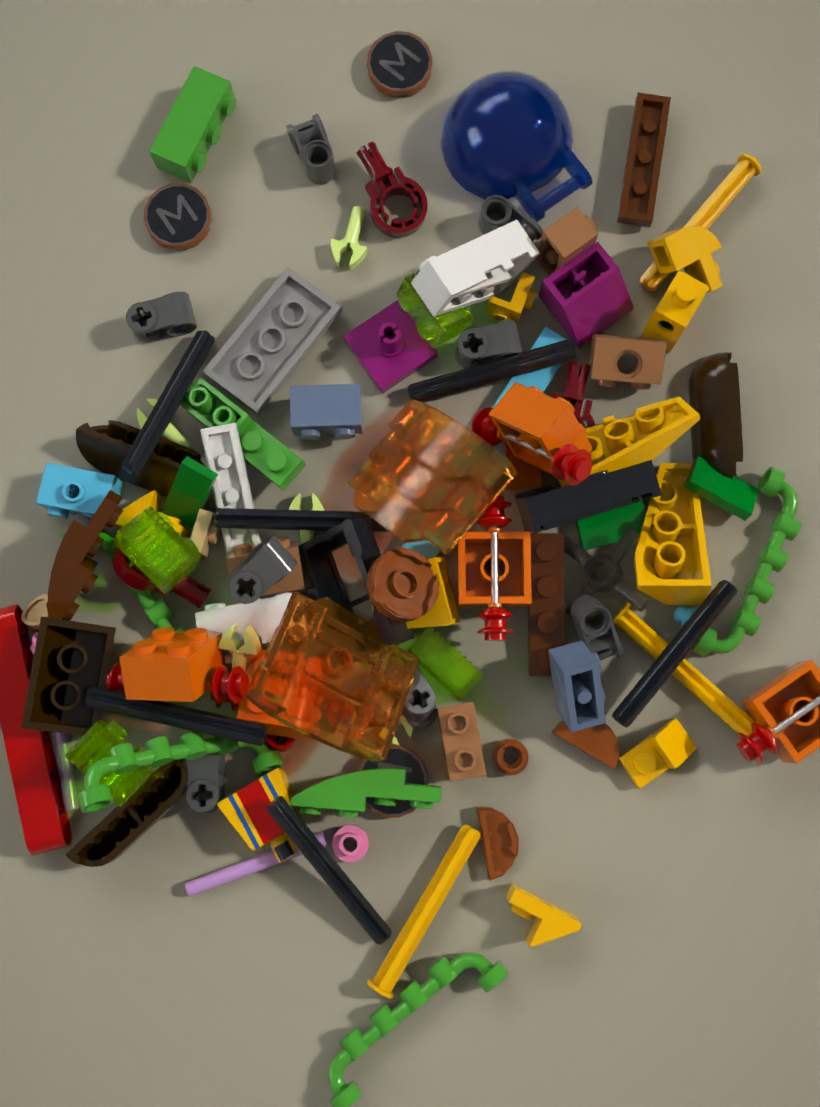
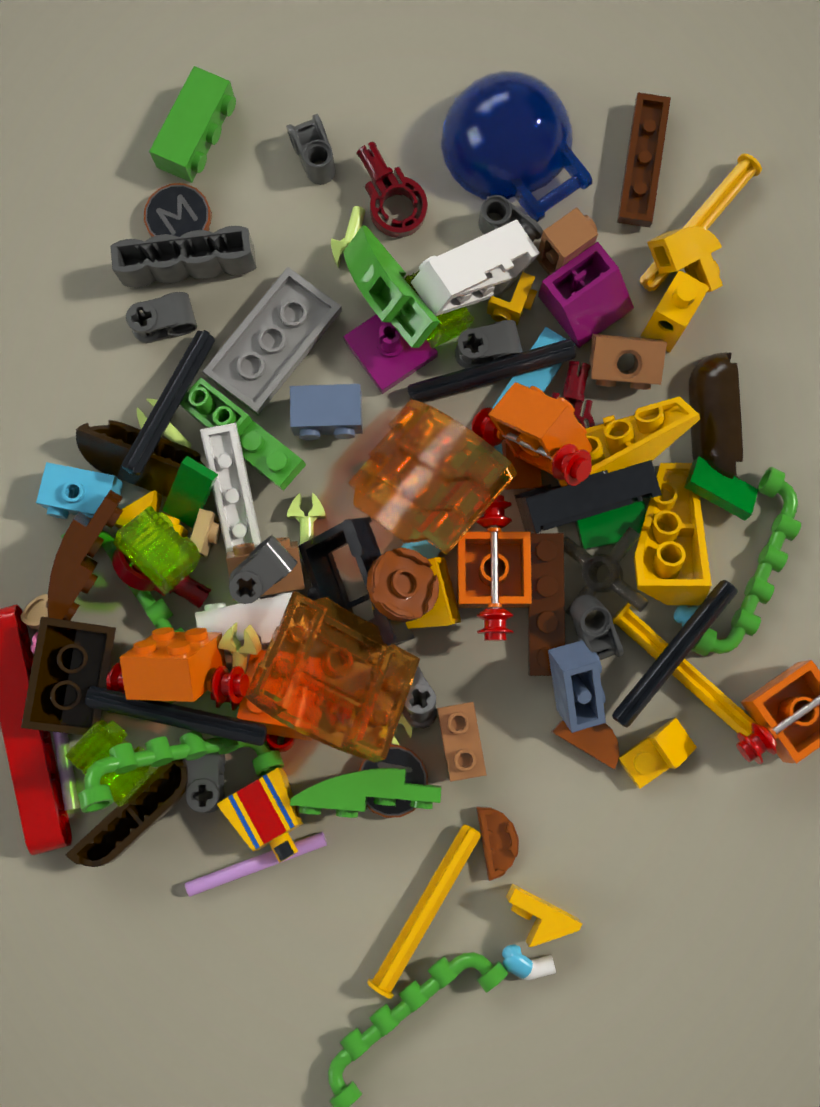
black axle [214,508,390,532] -> none
black axle [267,796,392,945] -> none
bright pink plate [332,825,369,862] -> none
black tile [367,31,432,97] -> none
clear neon green brick [407,627,483,701] -> none
dark orange plate [492,739,528,775] -> none
none -> dark grey brick [110,226,257,288]
none -> bright green slope [343,225,440,348]
none -> arm [502,944,556,981]

